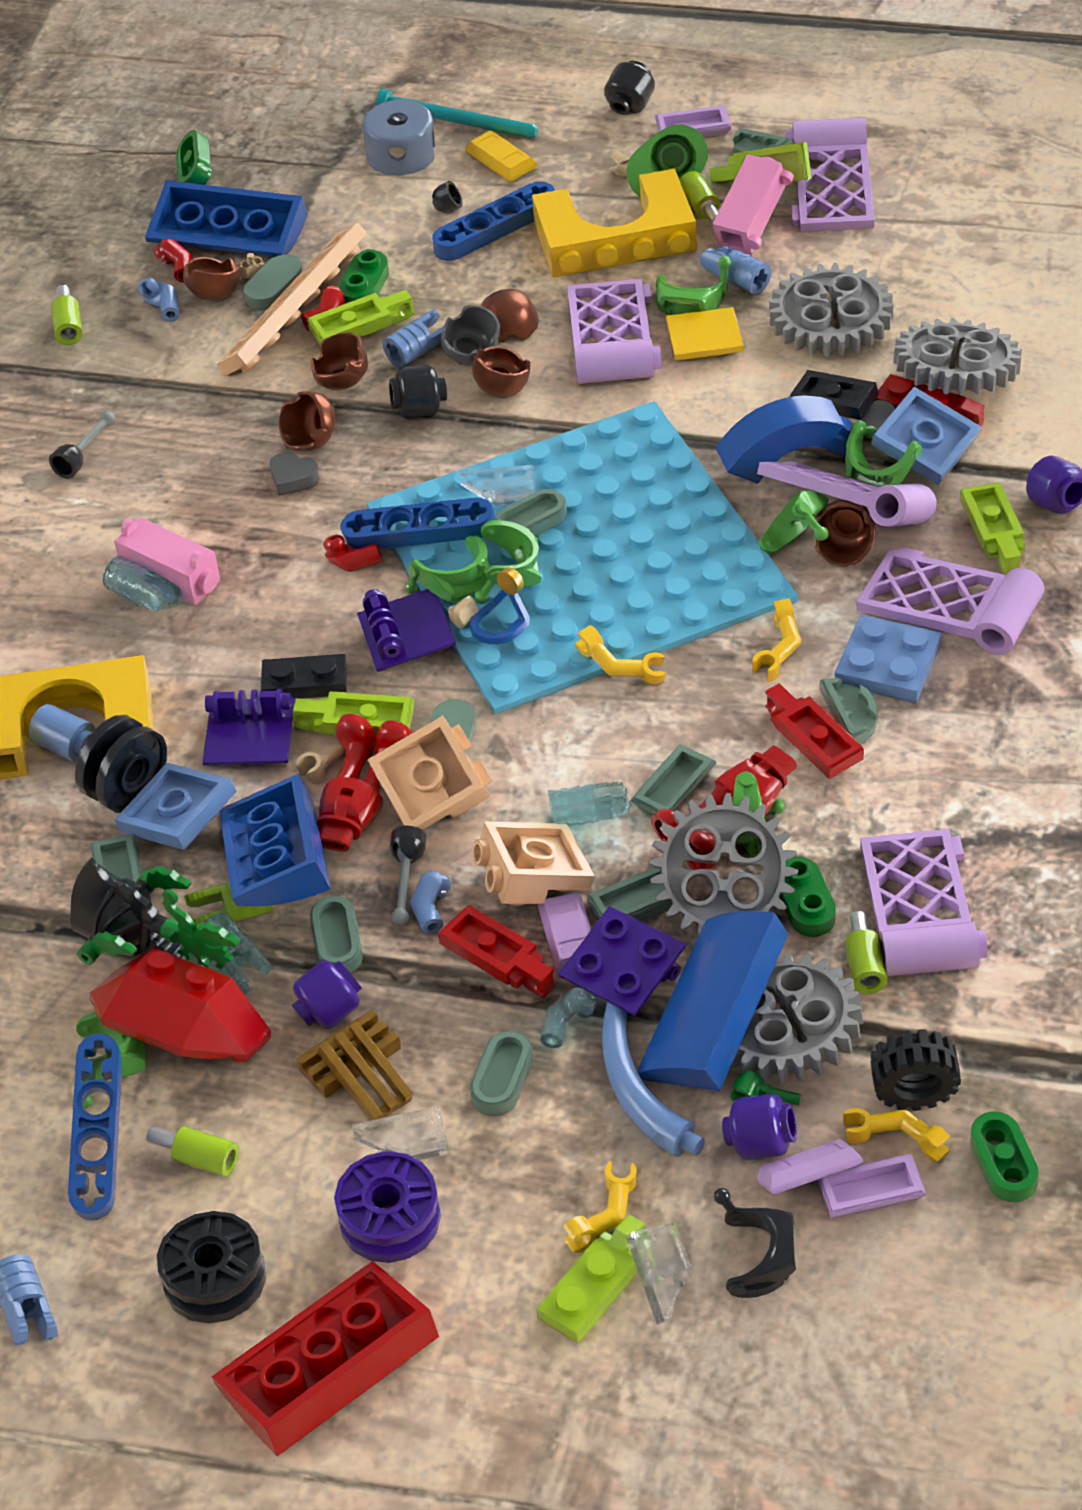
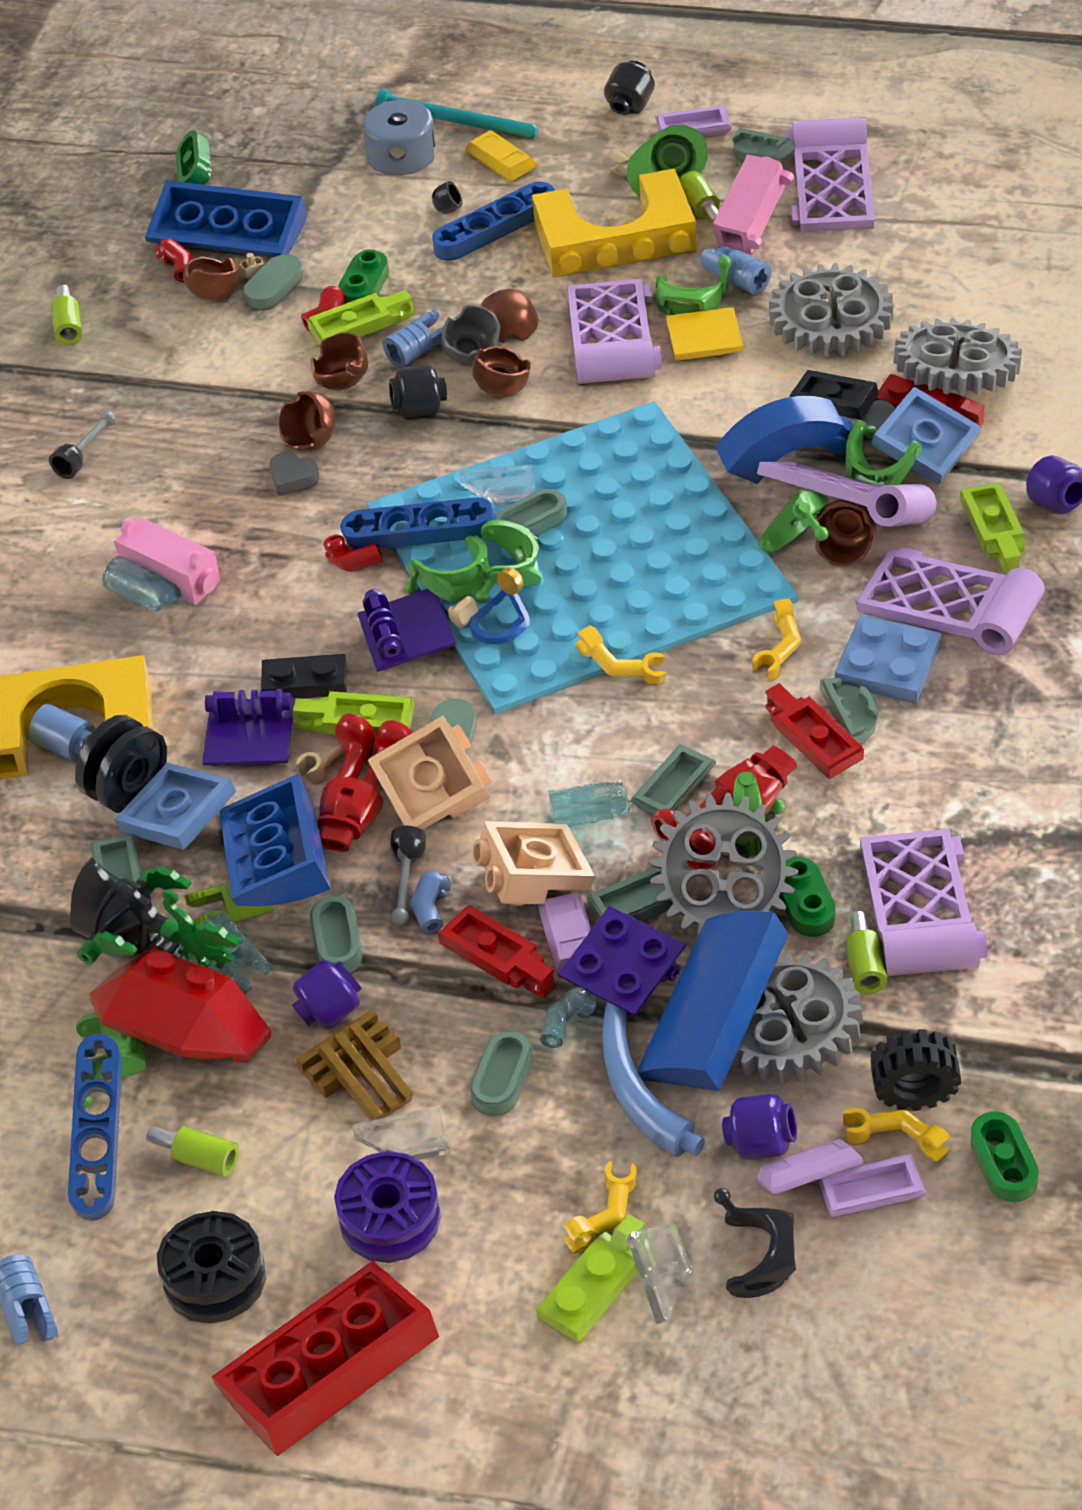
medium blue arm [138,278,180,322] -> none
light nougat plate [216,222,367,376] -> none
lime hinge [709,142,812,186] -> none
green hand [730,1070,801,1106] -> none

